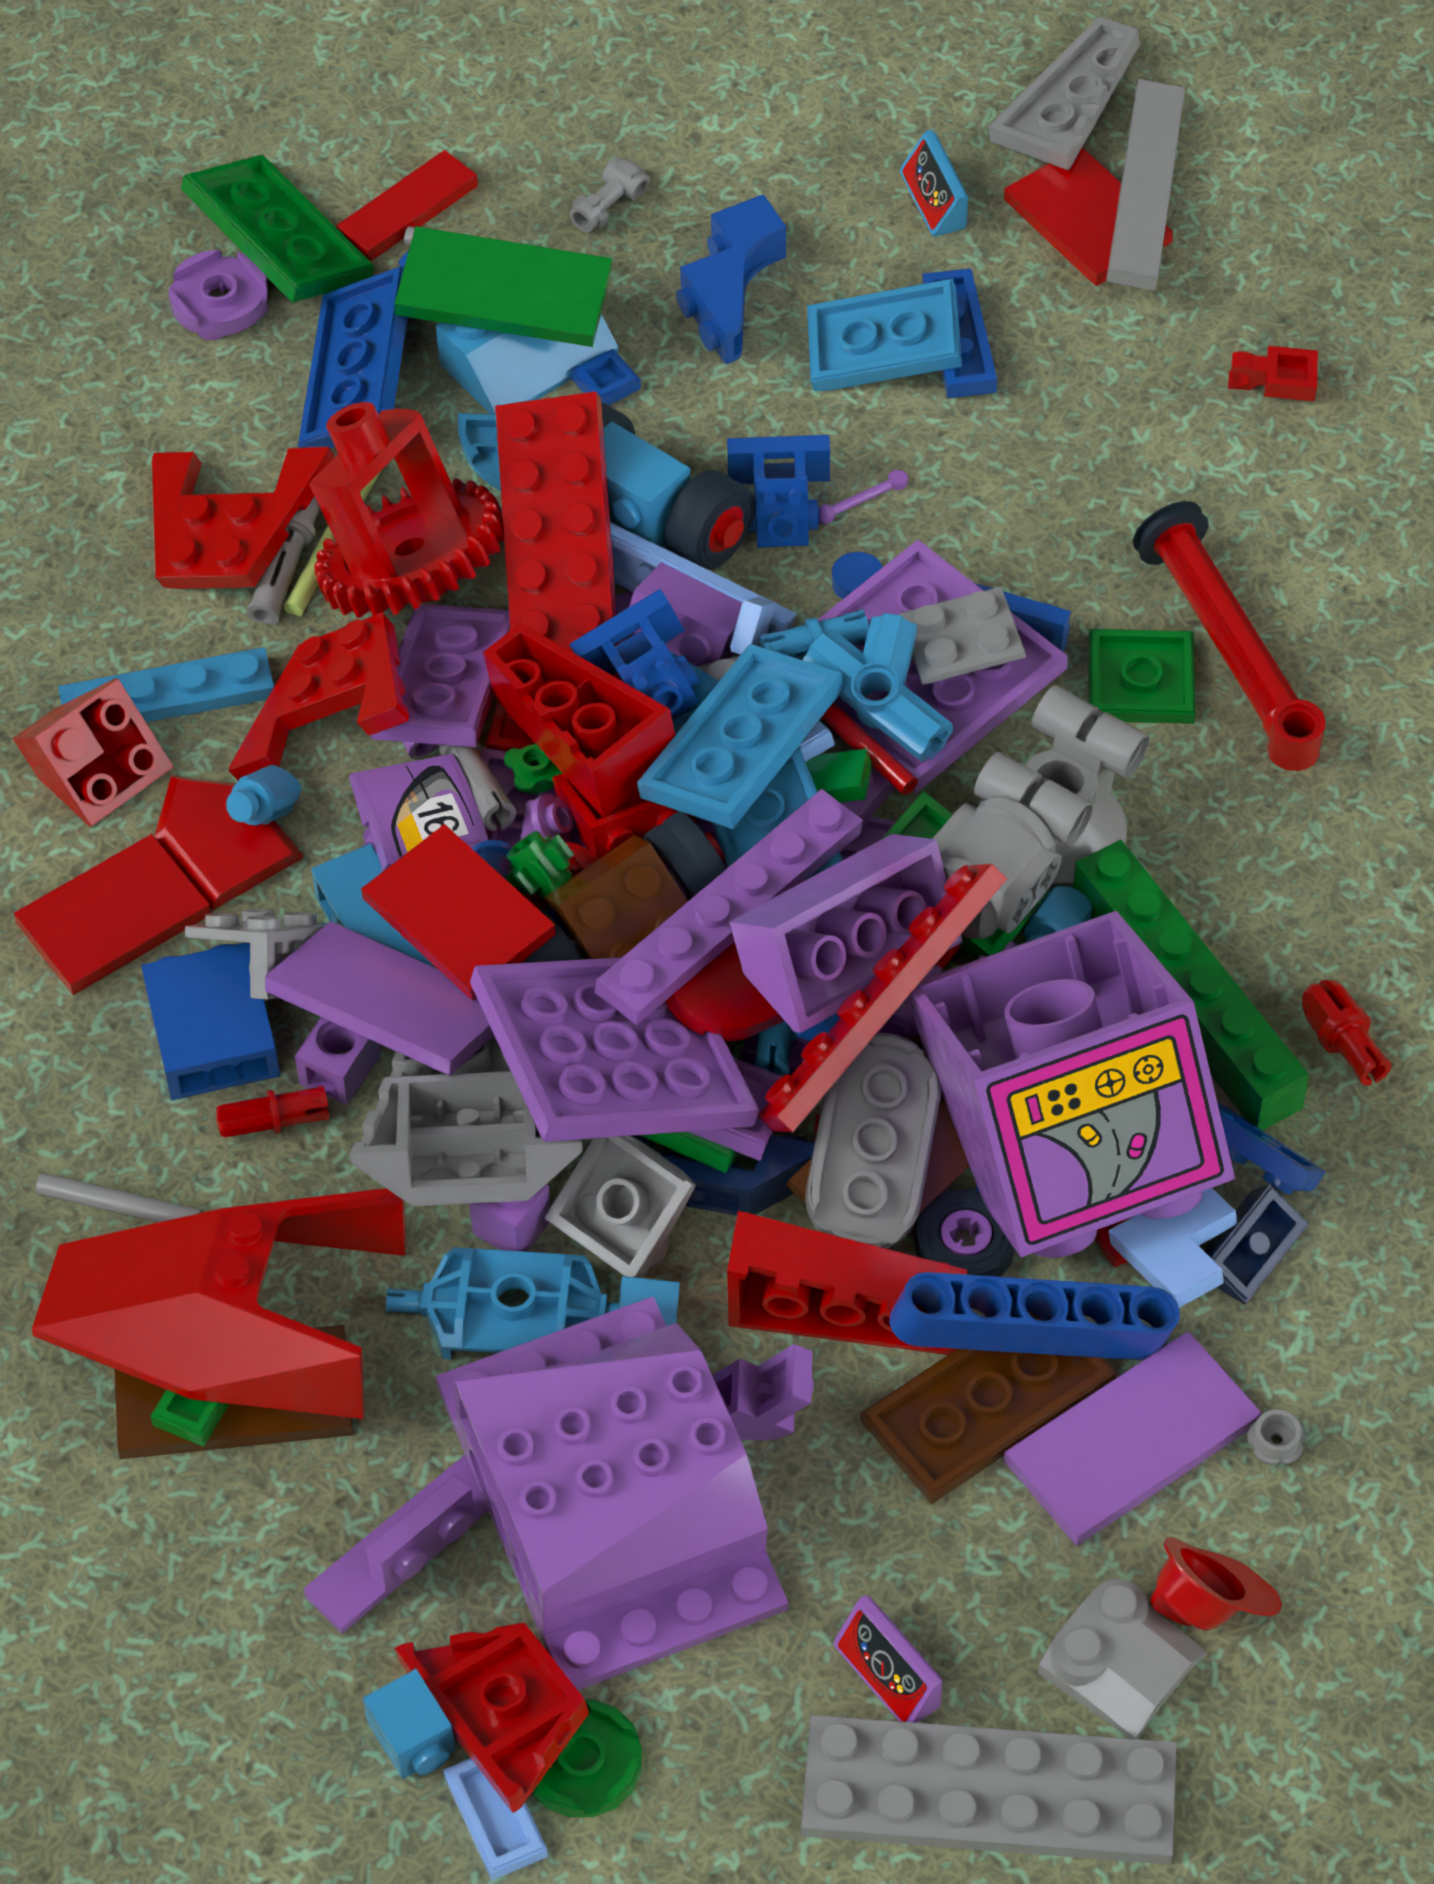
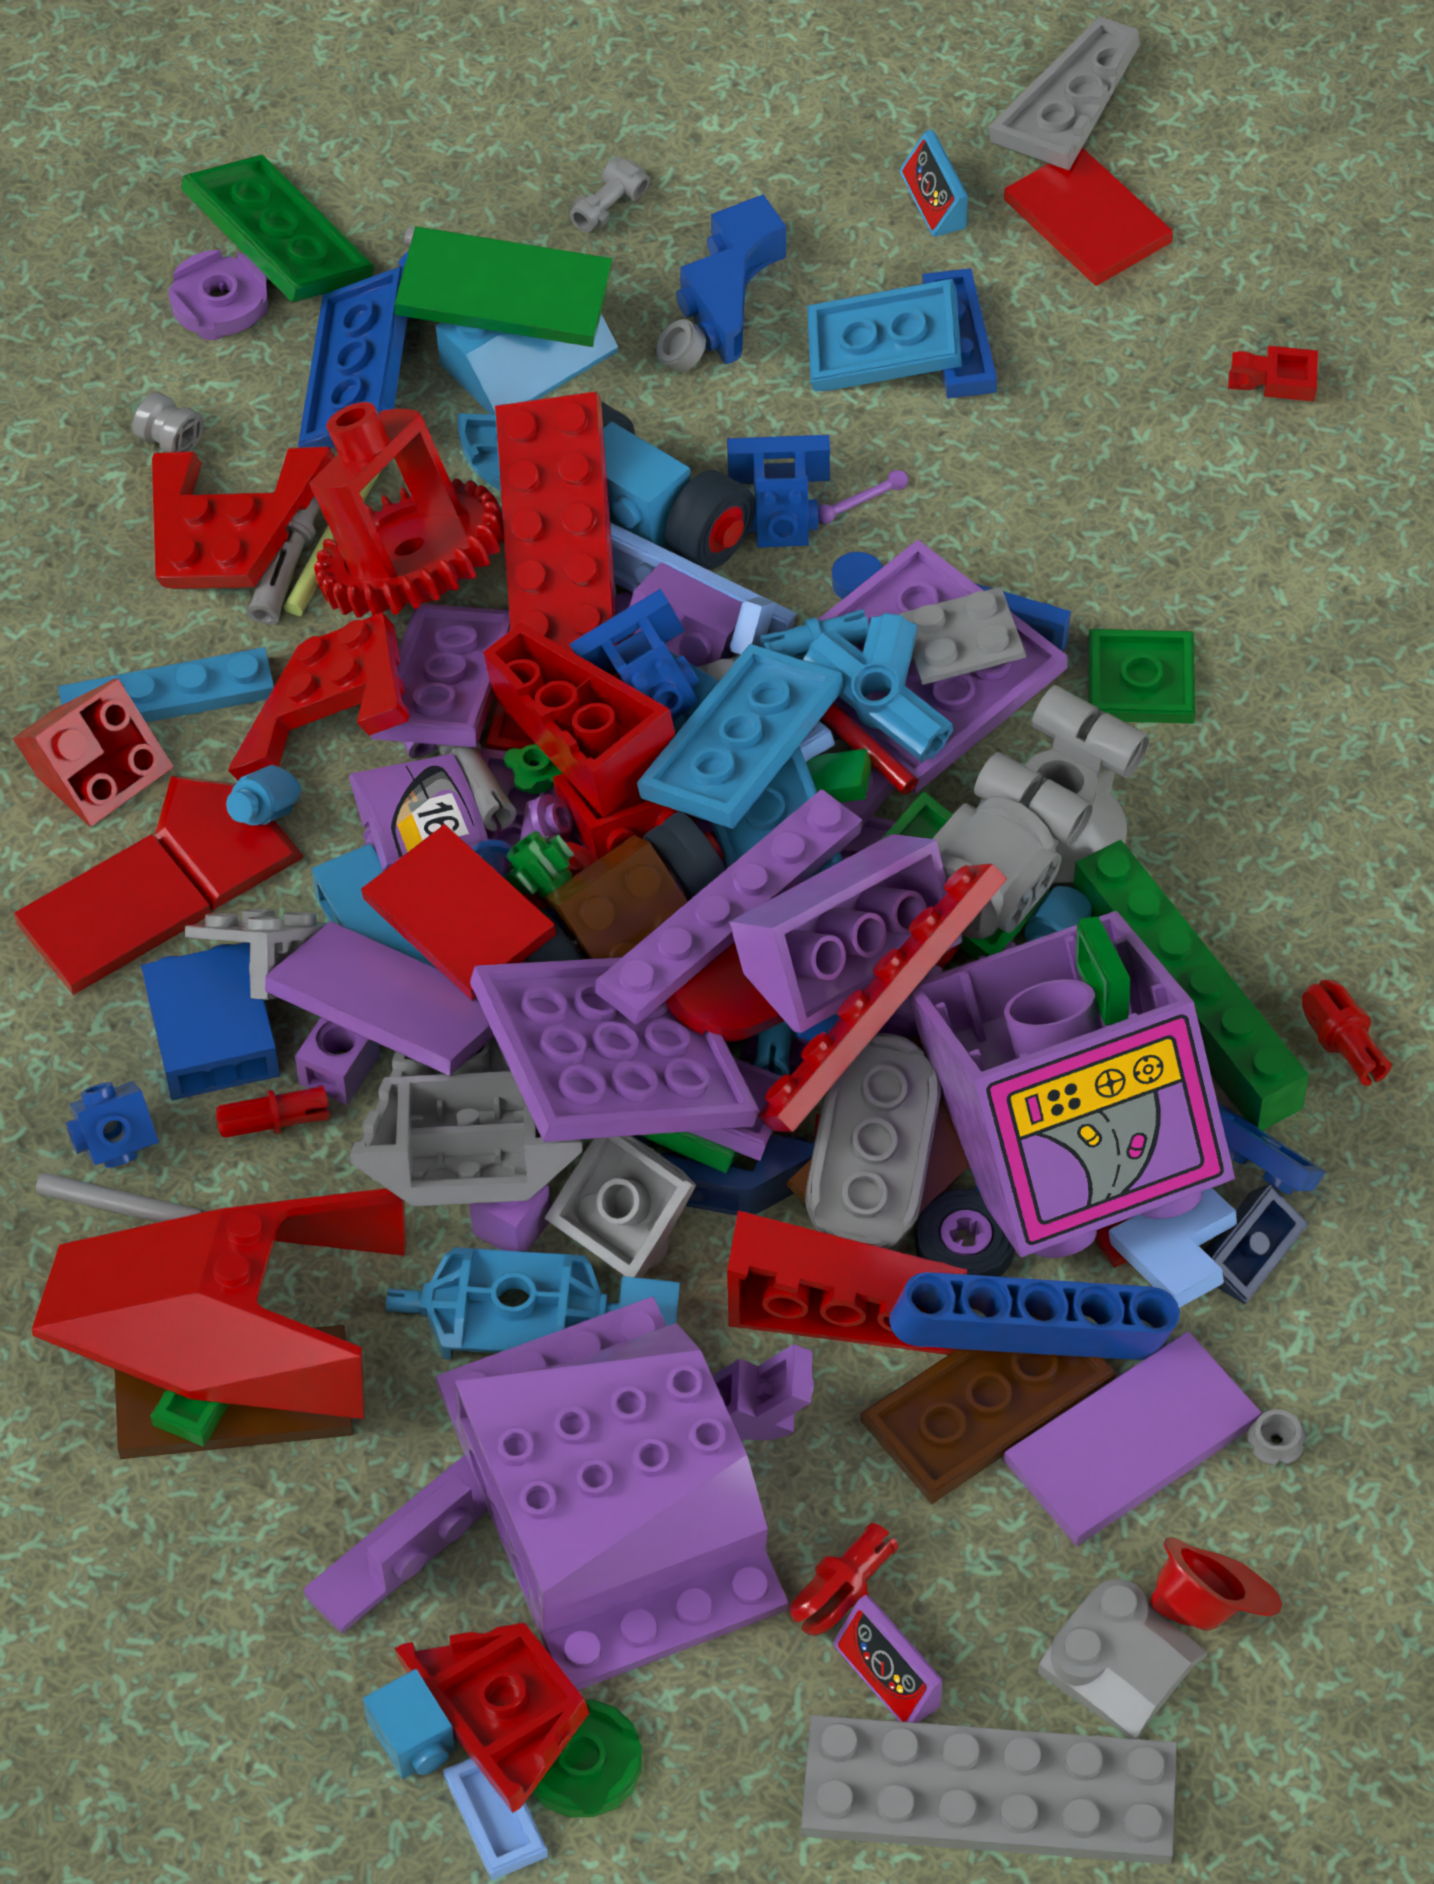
red tile [336,150,478,262] -> none
blue tile [571,349,641,405] -> none
light grey tile [1106,79,1185,290] -> none
red piece [1132,501,1326,771] -> none
none -> blue brick [66,1081,159,1168]
none -> light grey wheel [132,392,204,452]
none -> light grey tile [656,319,706,372]
none -> red arm [790,1522,898,1636]
none -> green tile [1076,916,1130,1026]

